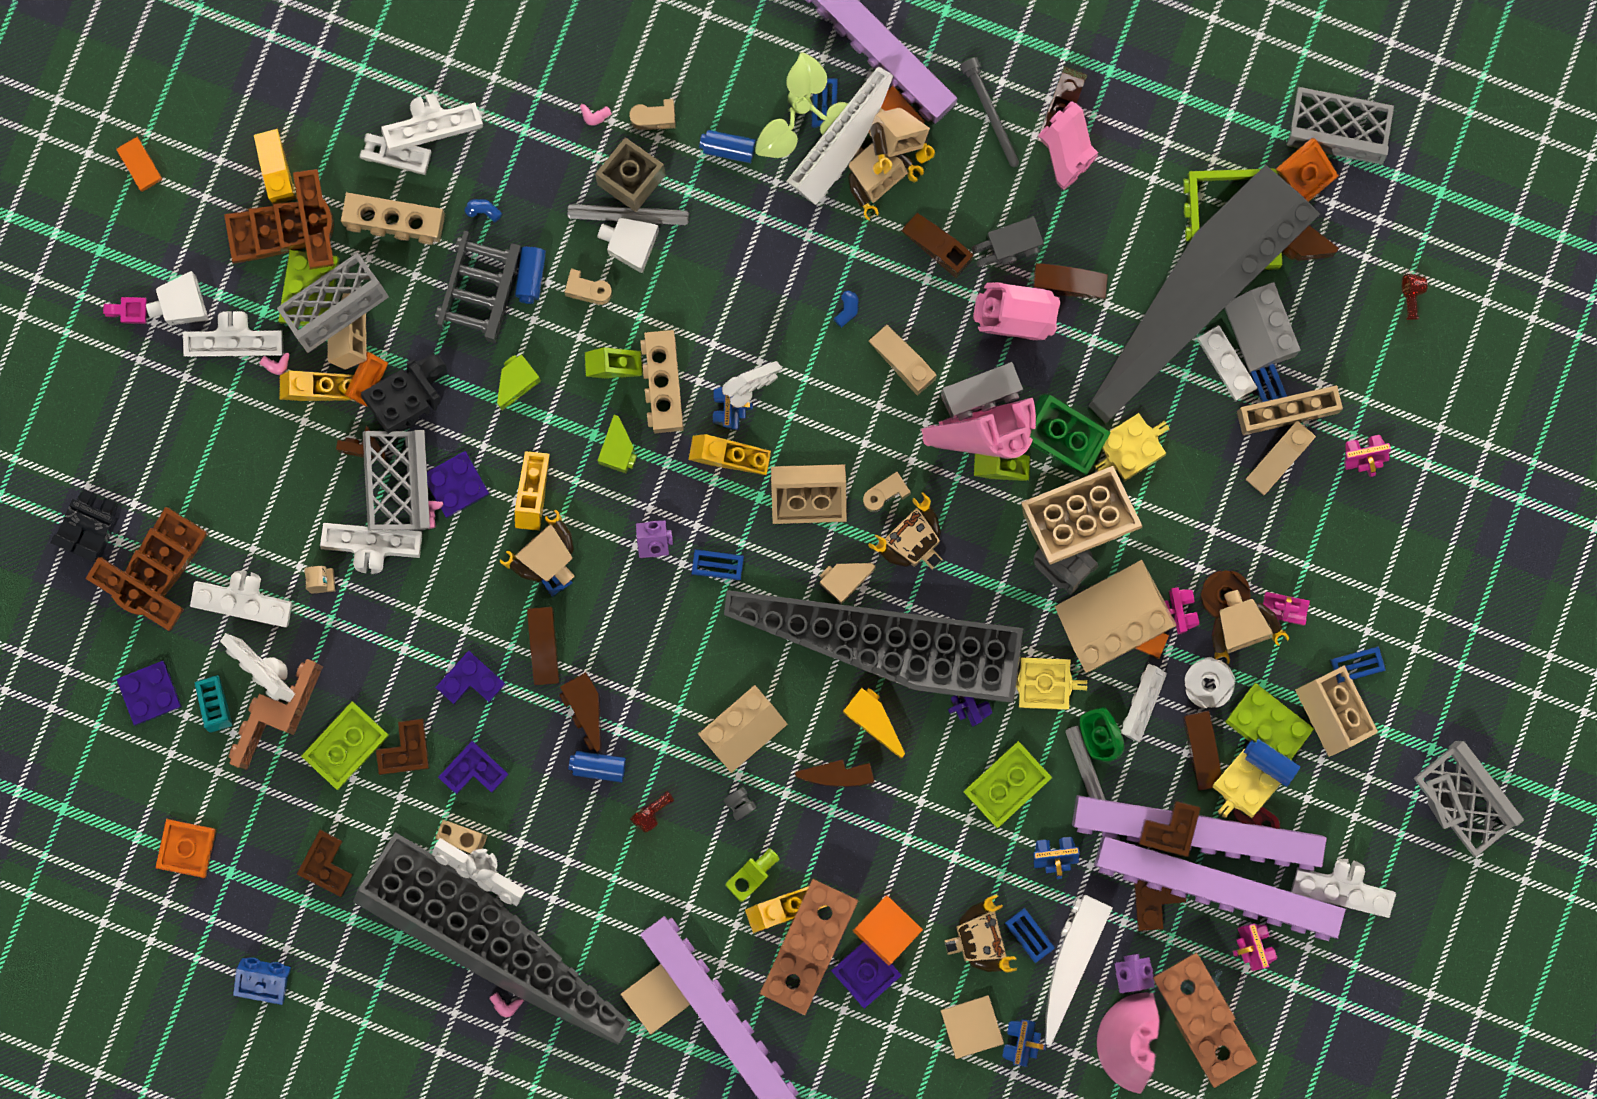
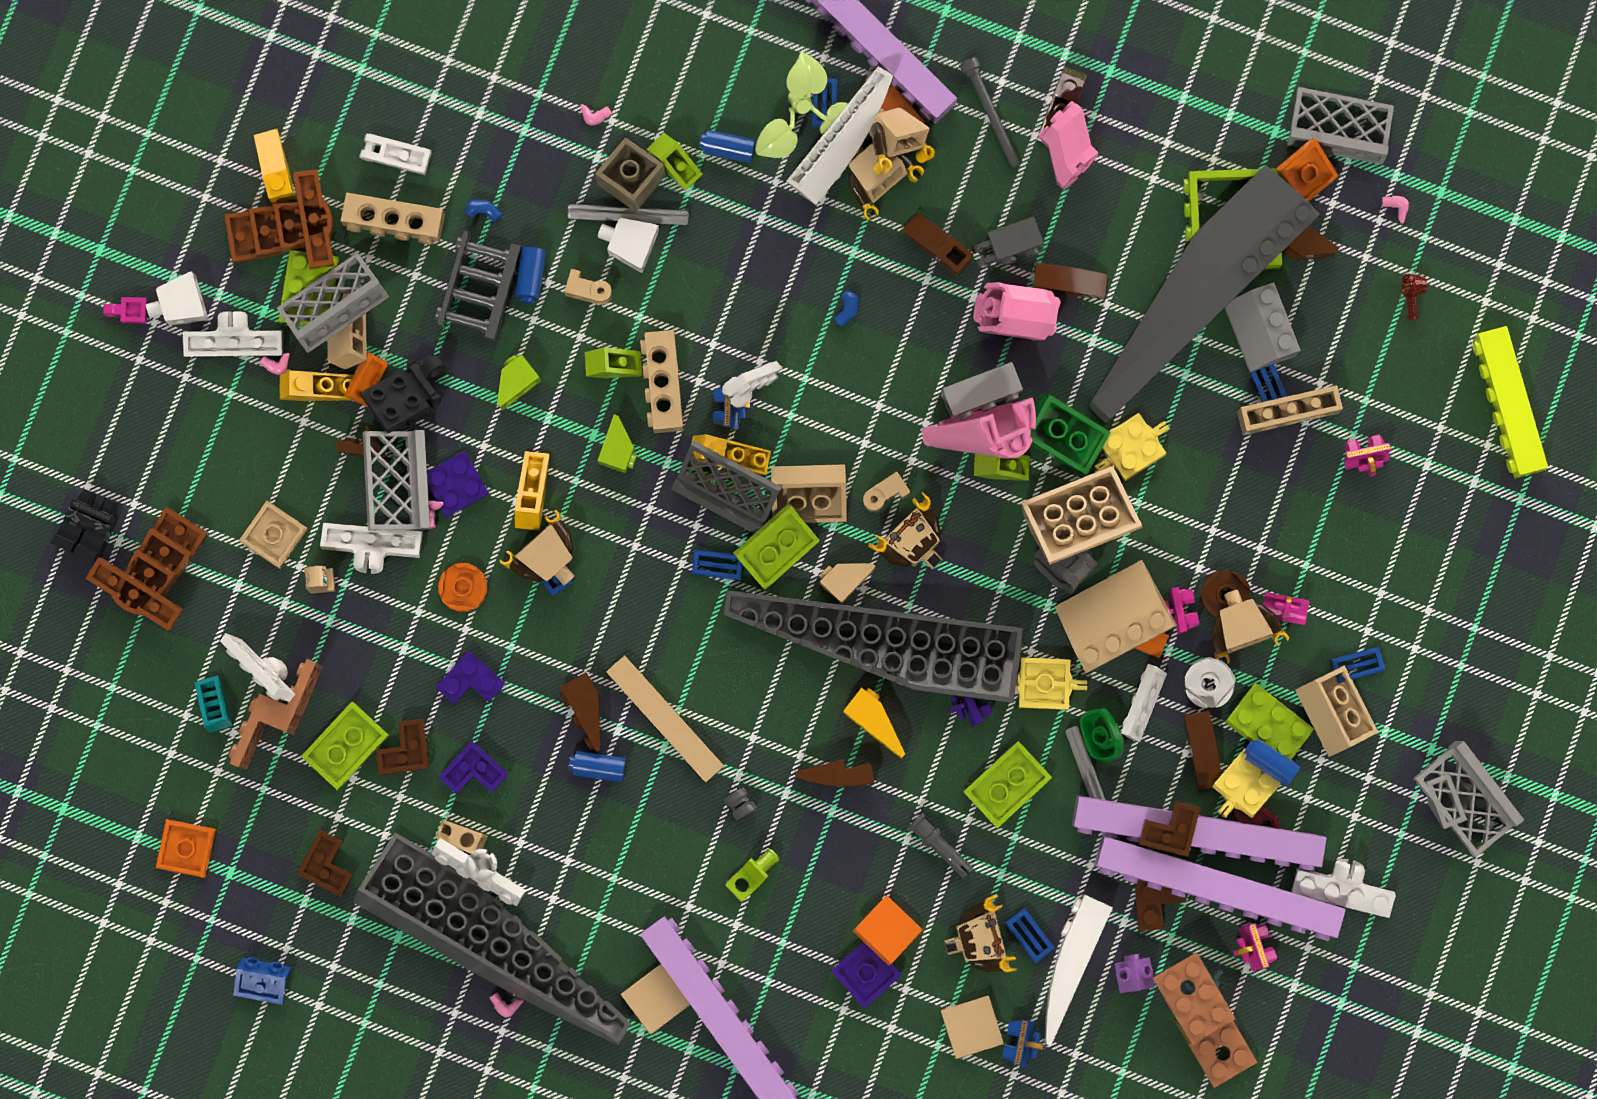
orange tile [116,137,163,192] -> none
dark purple plate [116,661,182,726] -> none
white plate [190,571,293,627] -> none
white plate [381,94,483,152] -> none
reddish brown slope [527,607,559,685] -> none
tan leg [629,99,676,130] -> none
clear red bar [630,791,674,833] -> none
medium lavender brick [636,521,673,558] -> none
tan slope [698,685,788,773] -> none
yellow slope [745,886,827,933] -> none
nougat bracket [760,879,859,1015] -> none
tan slope [868,325,937,396] -> none
blue hips [1033,837,1080,879] -> none
bright pink cone [1096,993,1159,1094] -> none
white plate [1197,326,1257,402] -> none
tan slope [1245,421,1316,495] -> none
none -> tan tile [239,501,308,569]
none -> orange tile [438,563,488,612]
none -> tan tile [606,655,724,782]
none -> lime slope [646,133,703,191]
none -> dark grey fence [671,441,781,534]
none -> lime plate [733,504,820,590]
none -> dark grey pin [907,812,974,879]
none -> bright pink animal [1382,196,1409,224]
none -> neon yellow brick [1472,326,1548,478]

